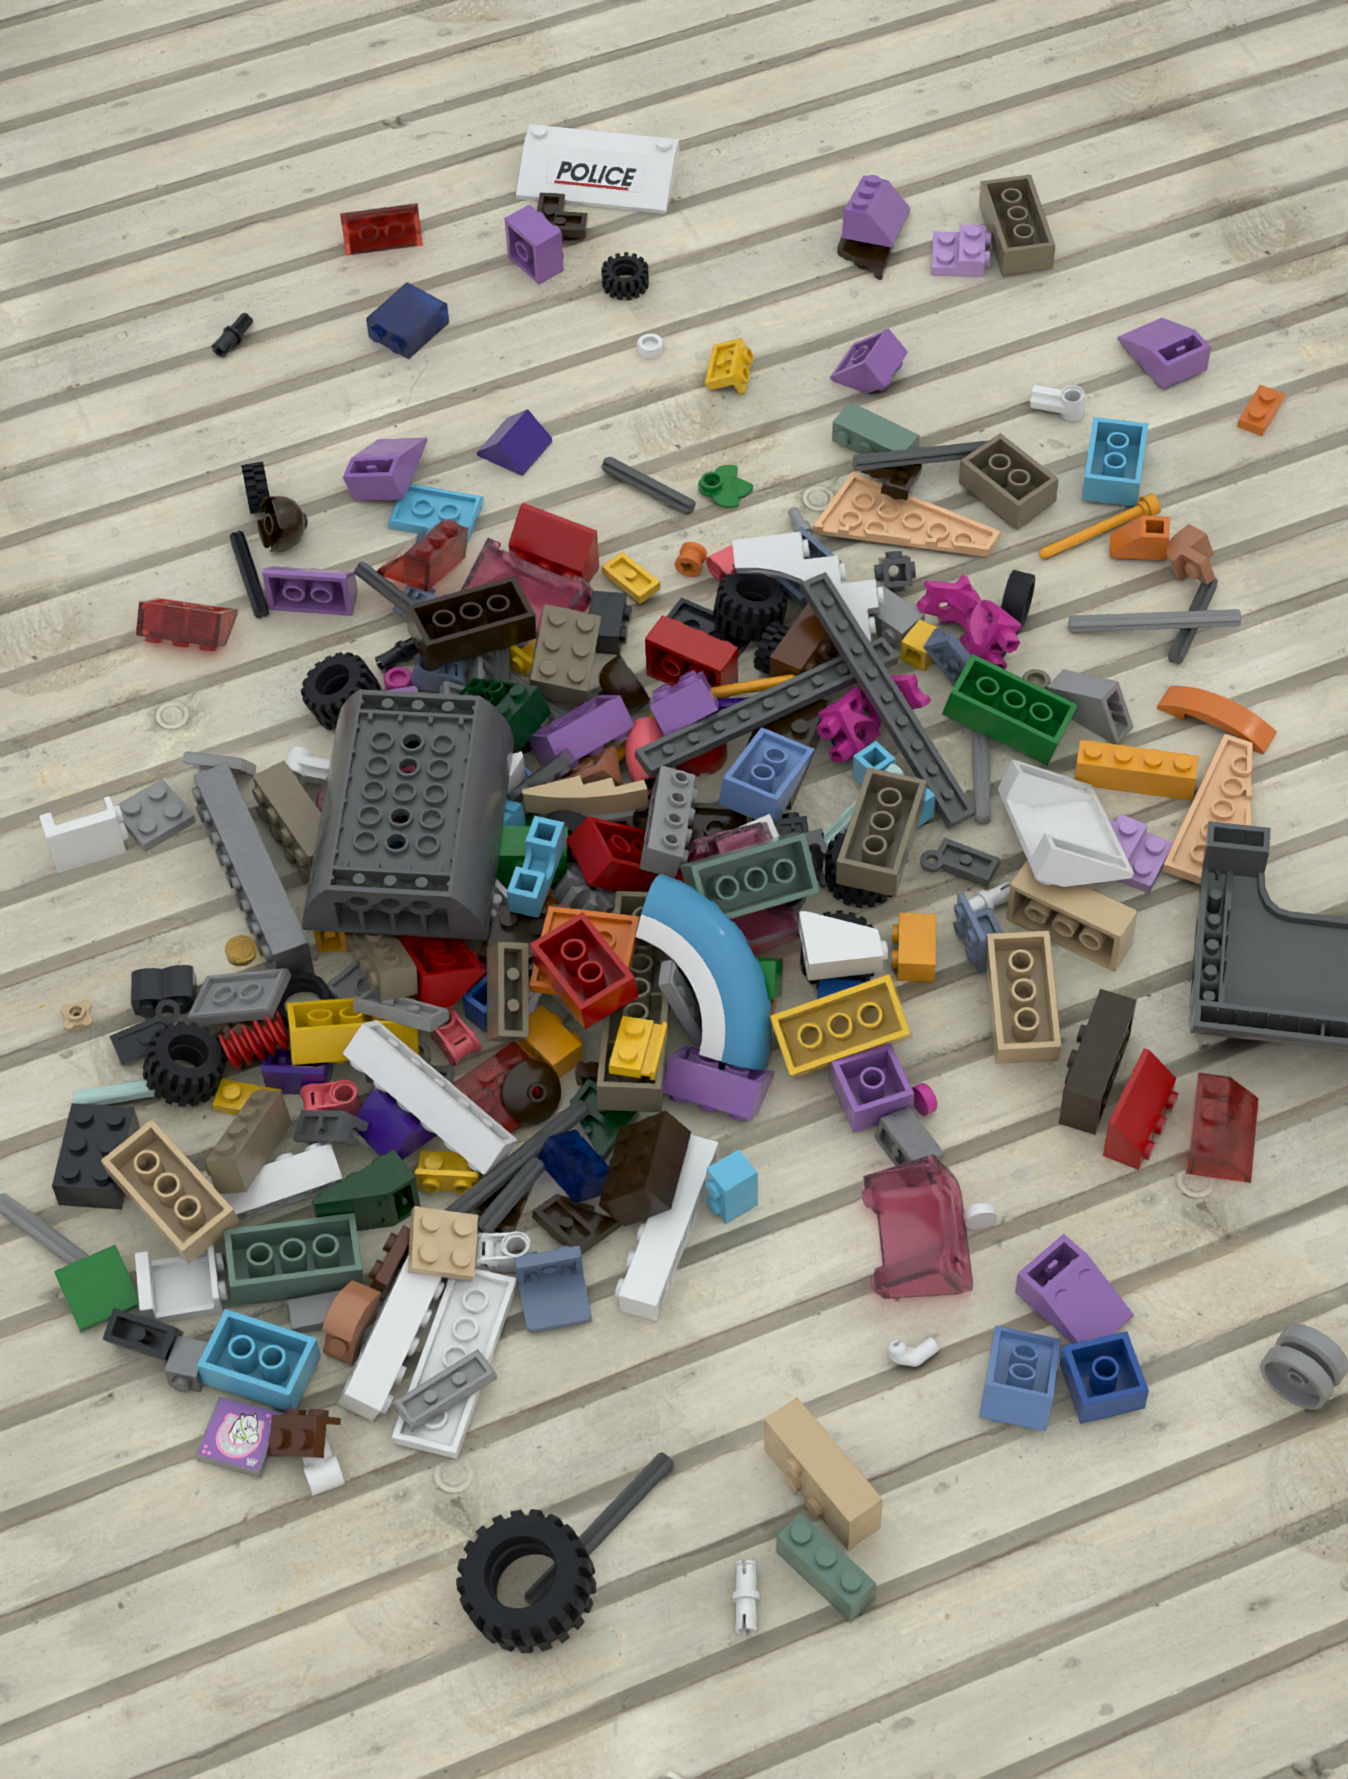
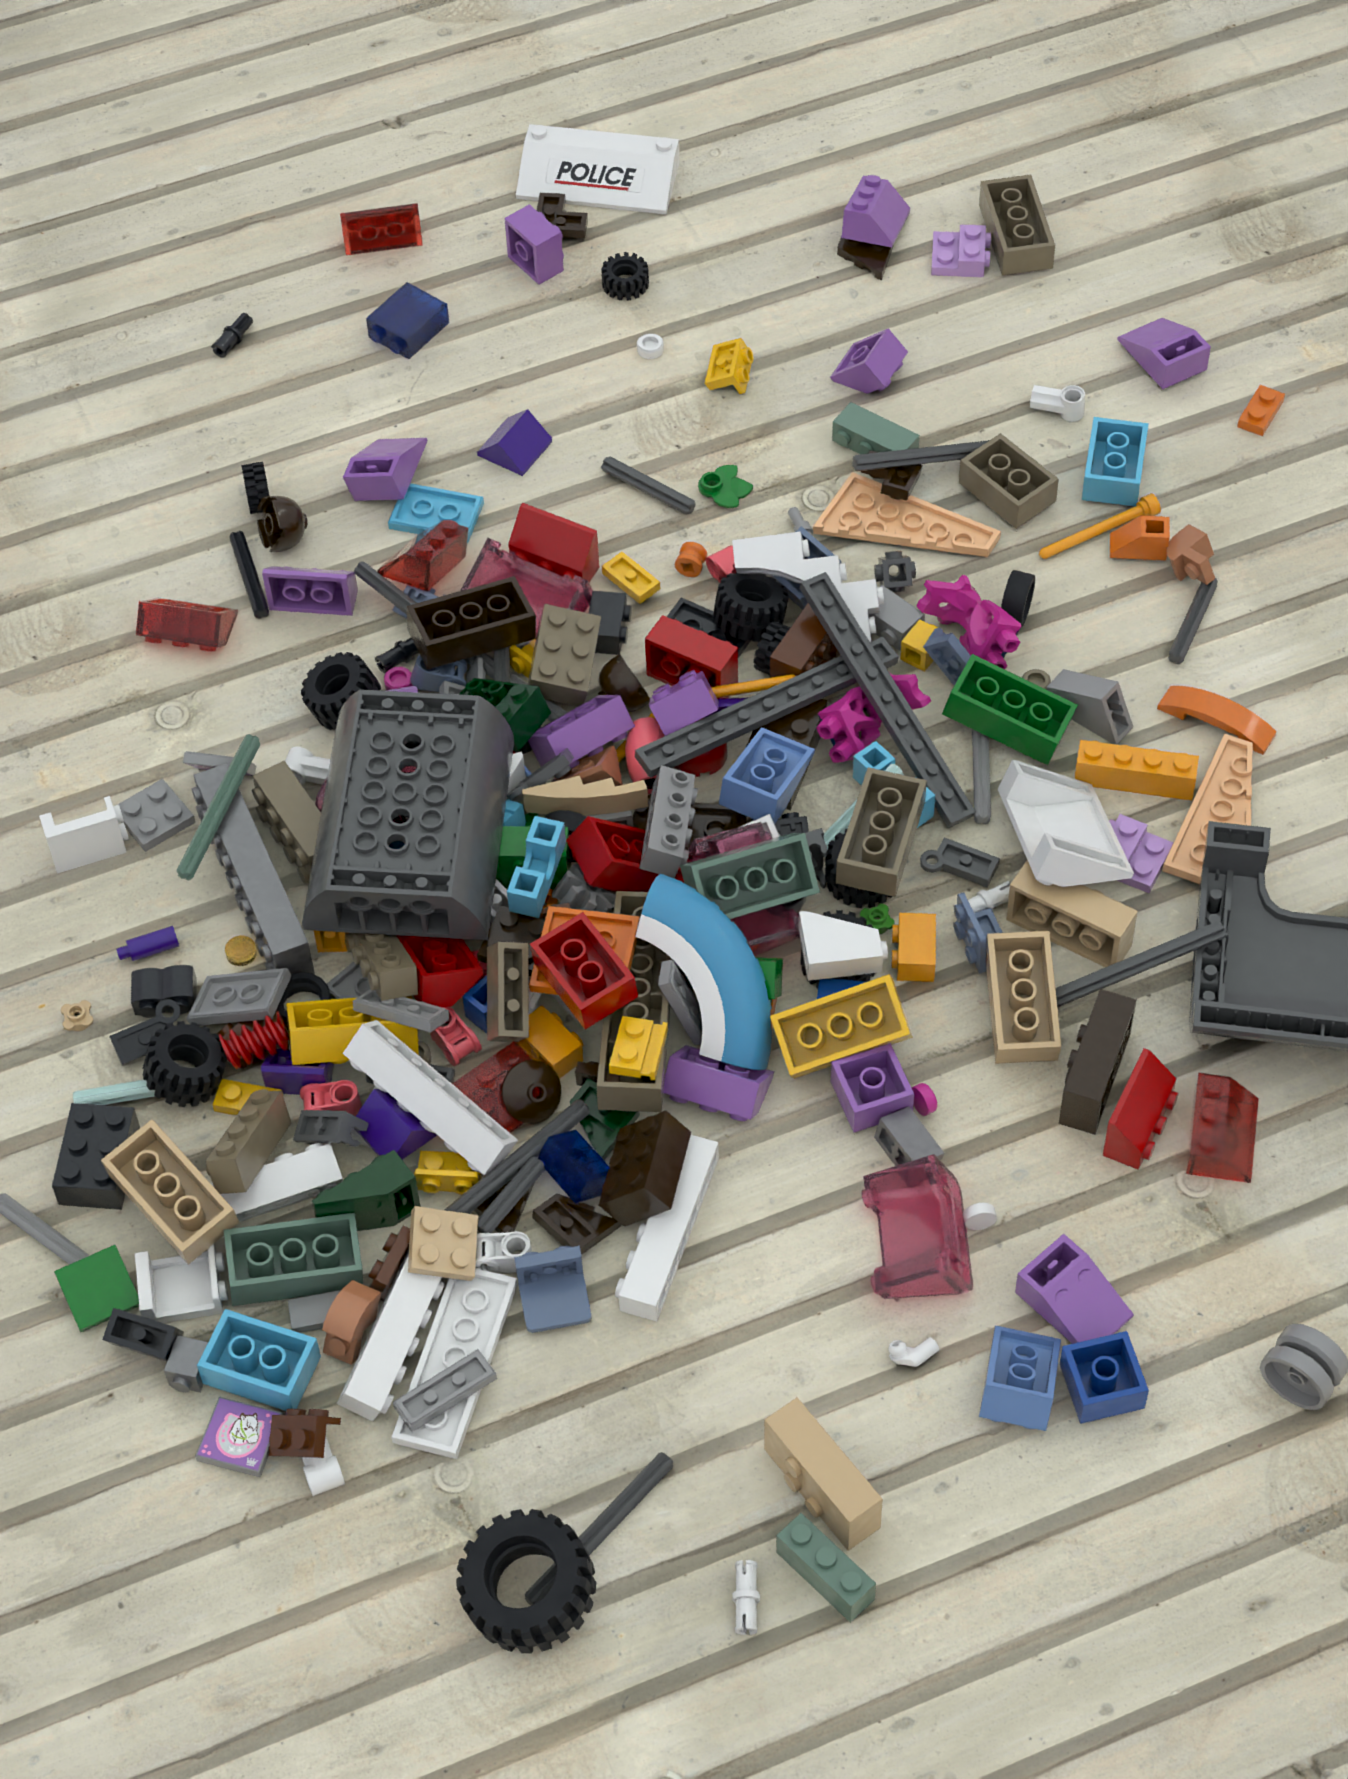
medium azure brick [705,1149,758,1224] -> none
light grey axle [1068,609,1241,633] -> none
none -> dark purple cylinder [116,926,179,961]
none -> sand green axle [177,734,260,881]
none -> bright green plate [860,904,895,935]
none -> dark grey axle [1055,921,1226,1007]

